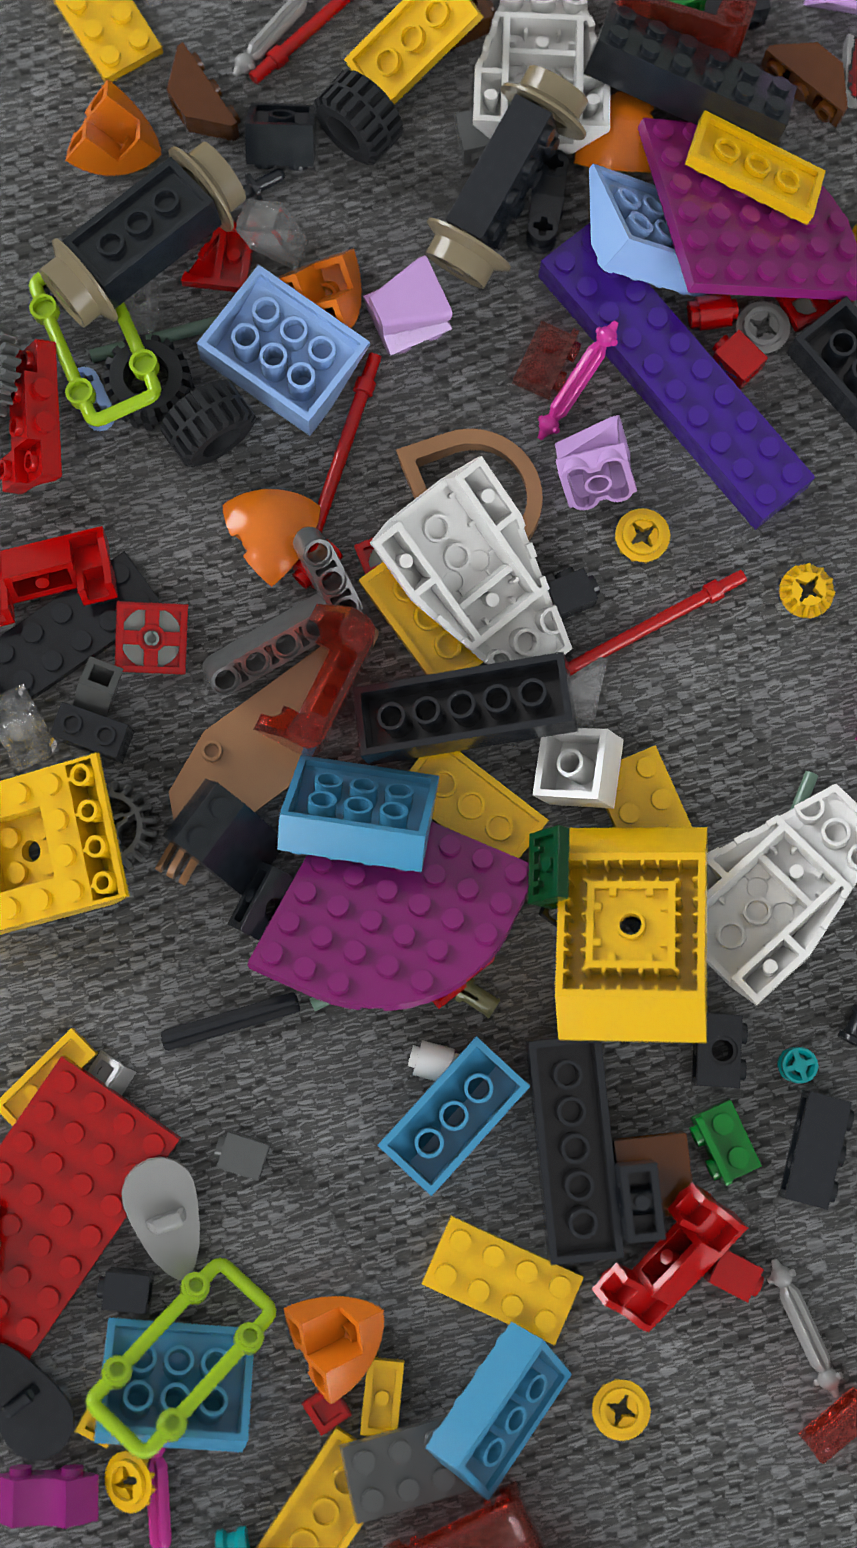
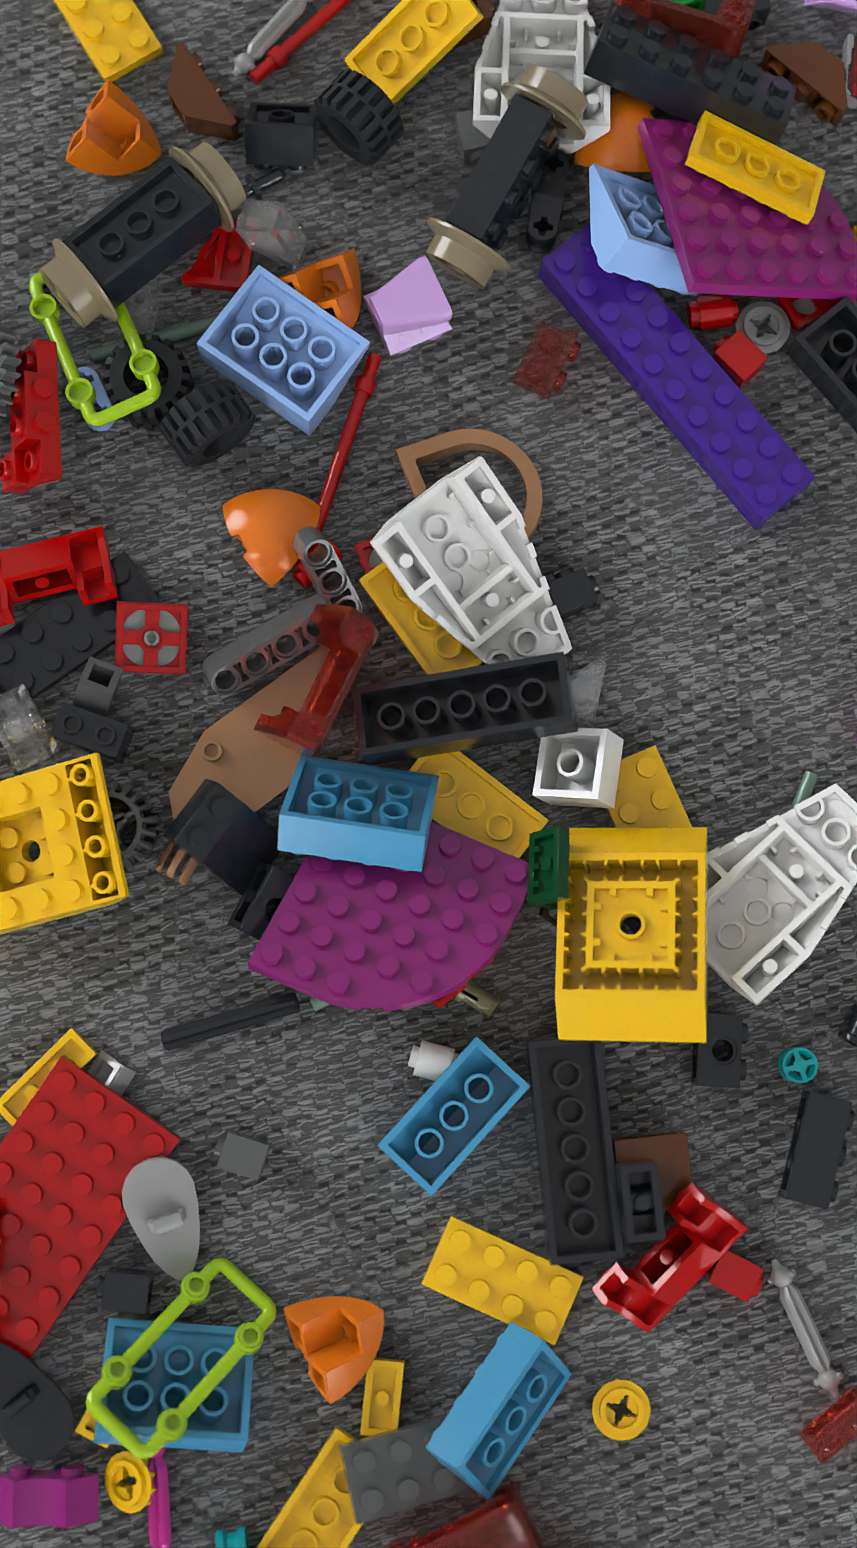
red tile [302,1391,353,1436] -> none
dark pink wheel [537,320,619,440] -> none
lavender piece [555,415,637,510] -> none
red bar [568,569,747,676] -> none
yellow gear [615,508,670,564] -> none
green bracket [689,1099,762,1186] -> none
yellow gear [779,563,836,618] -> none

